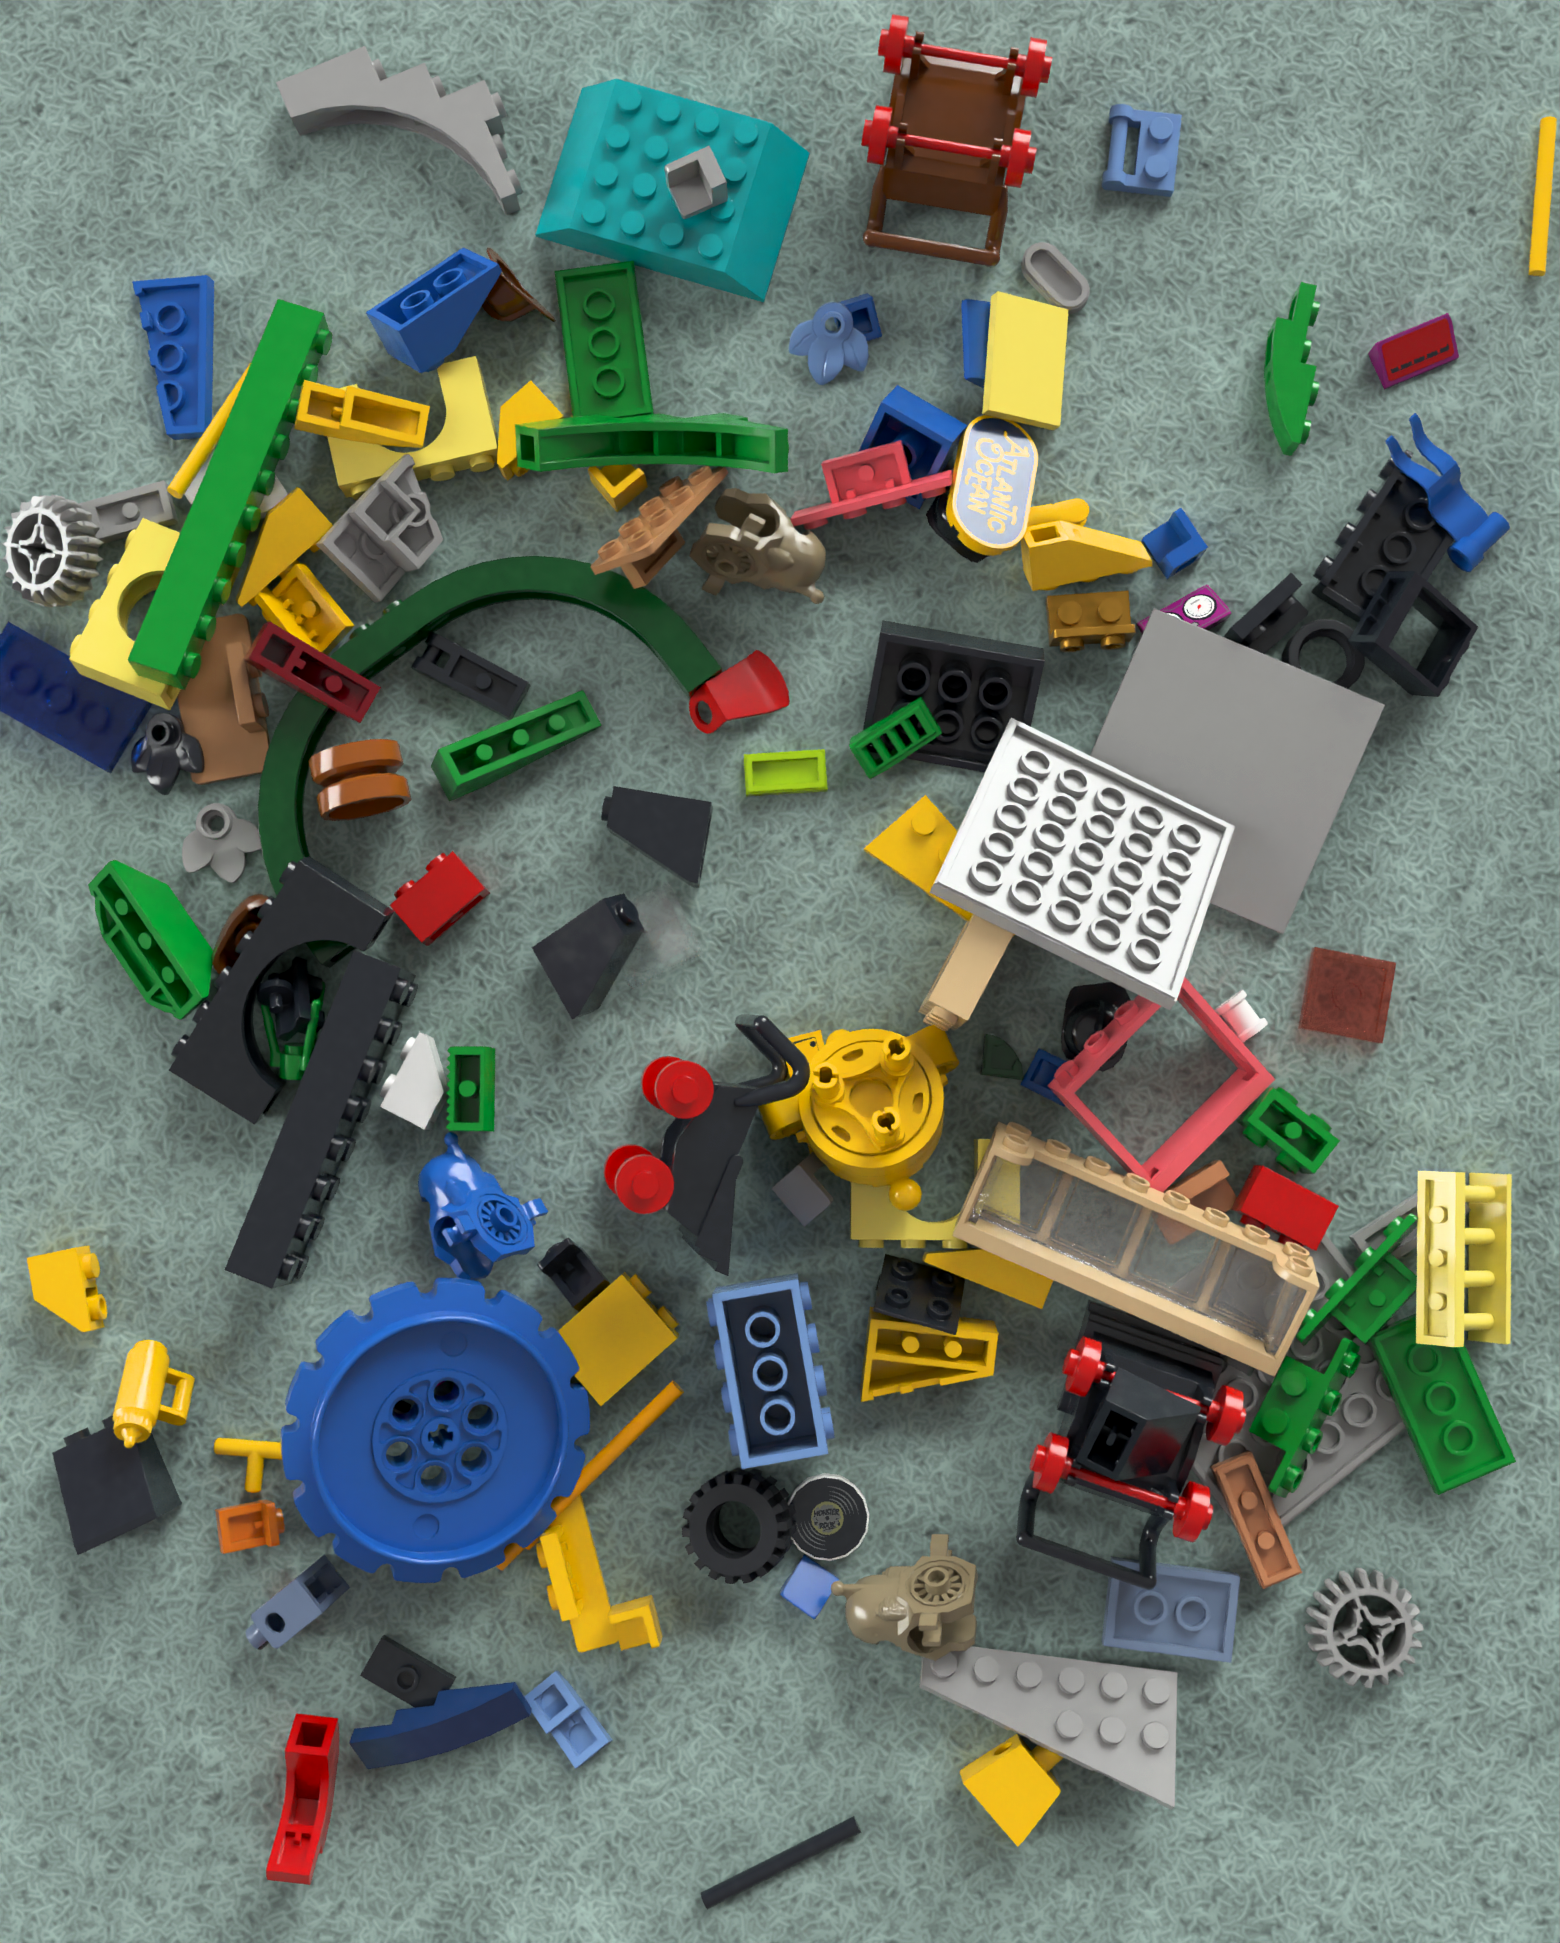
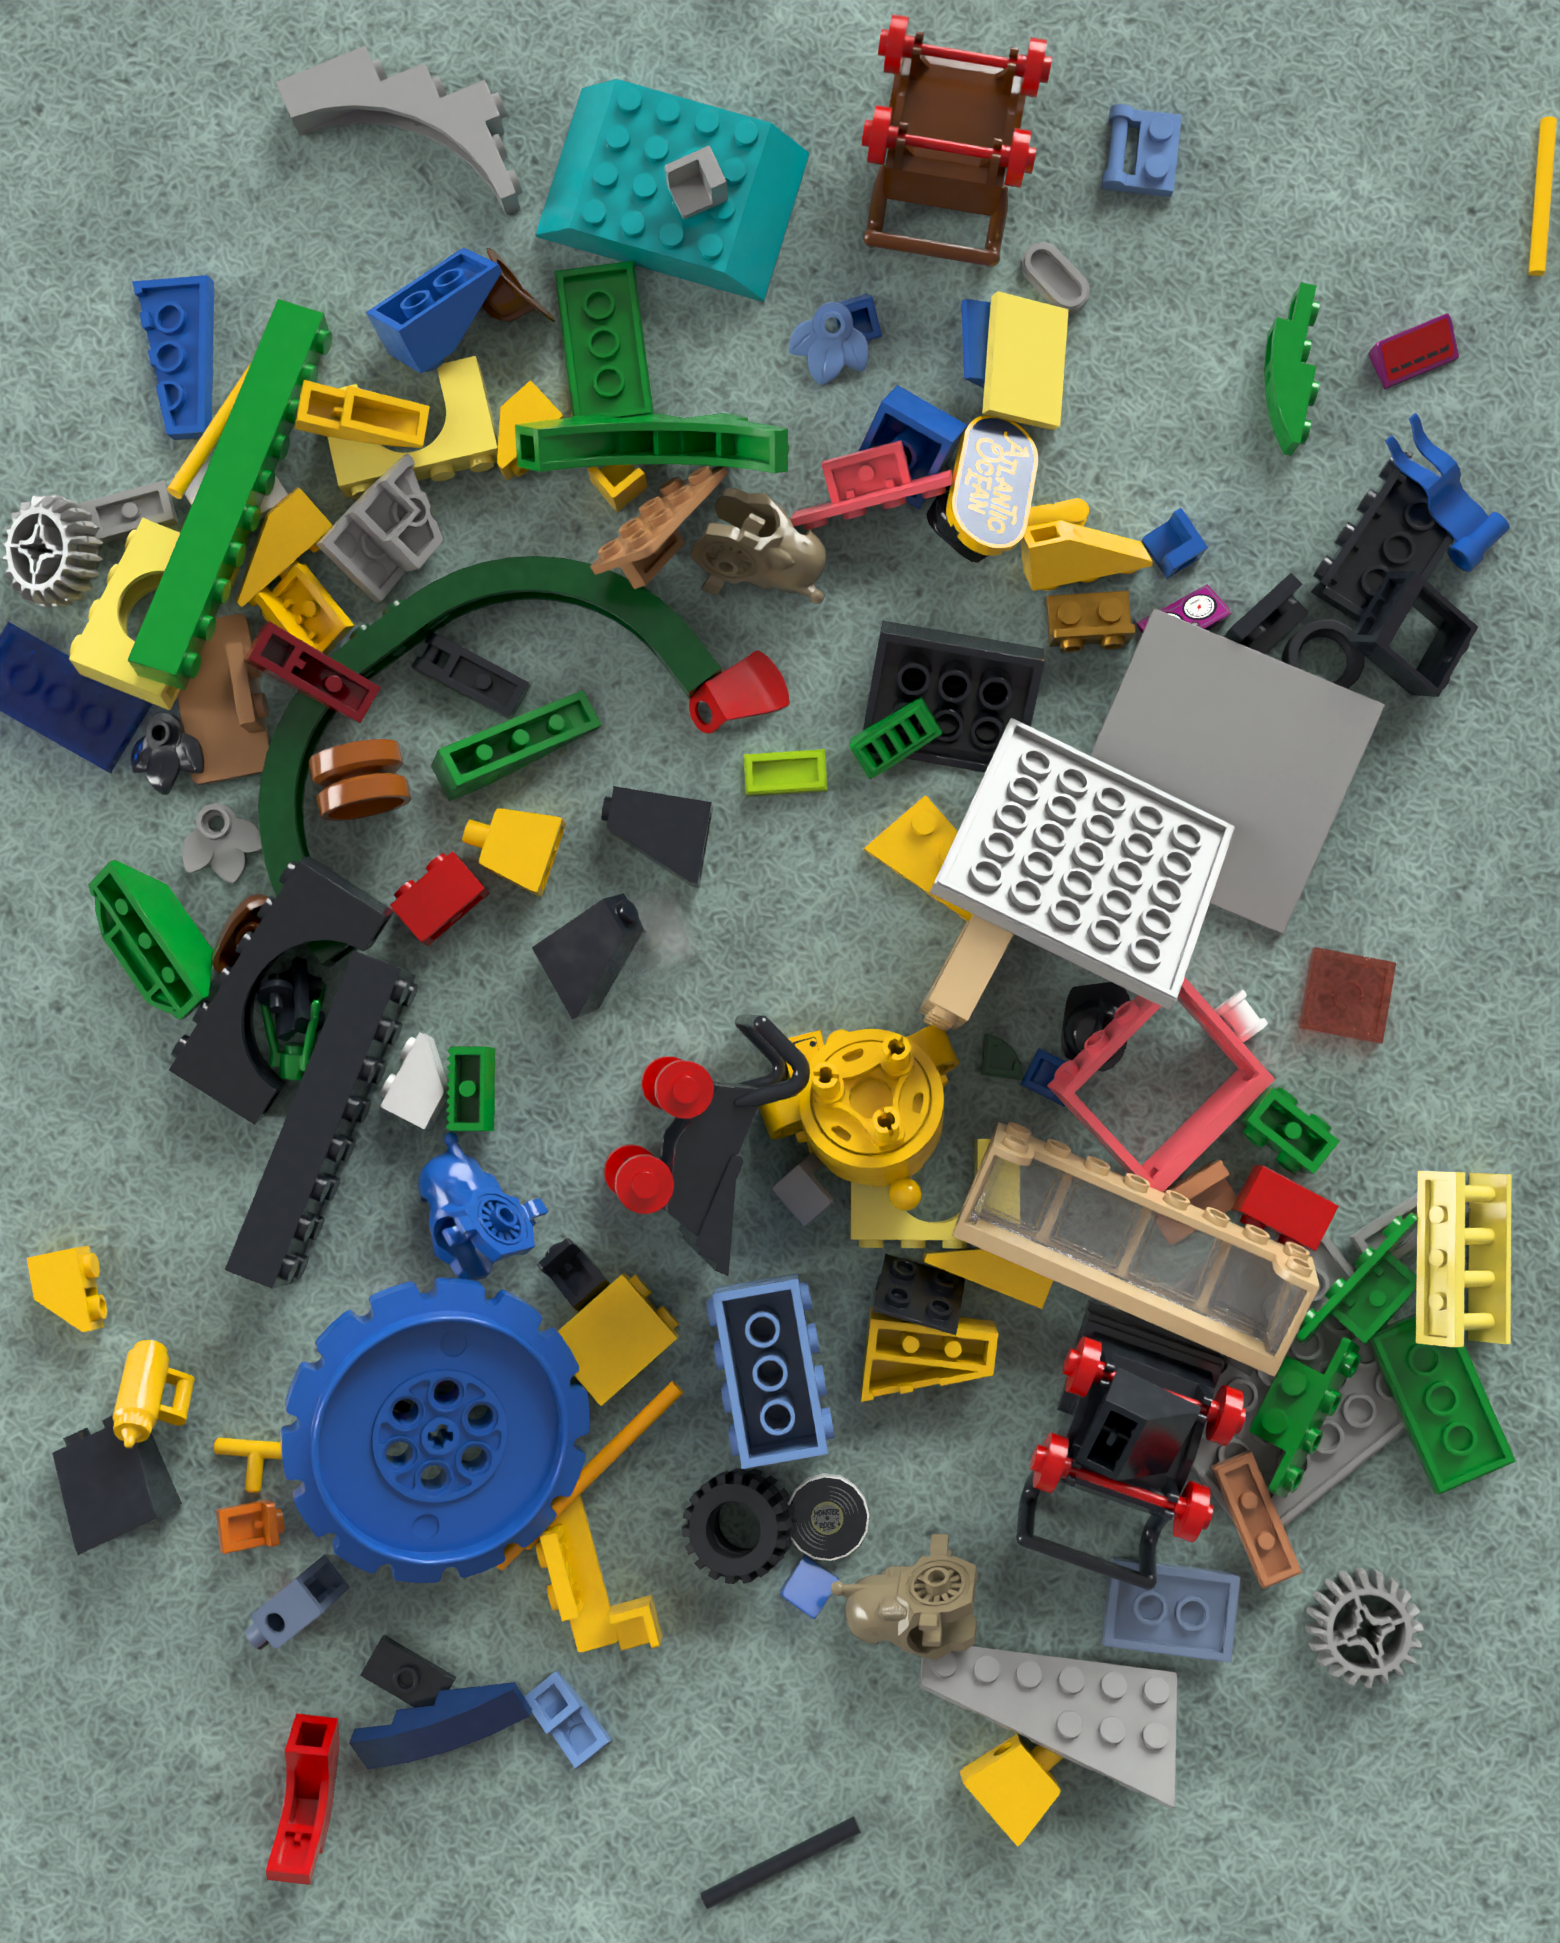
none -> yellow torso [462,808,566,897]

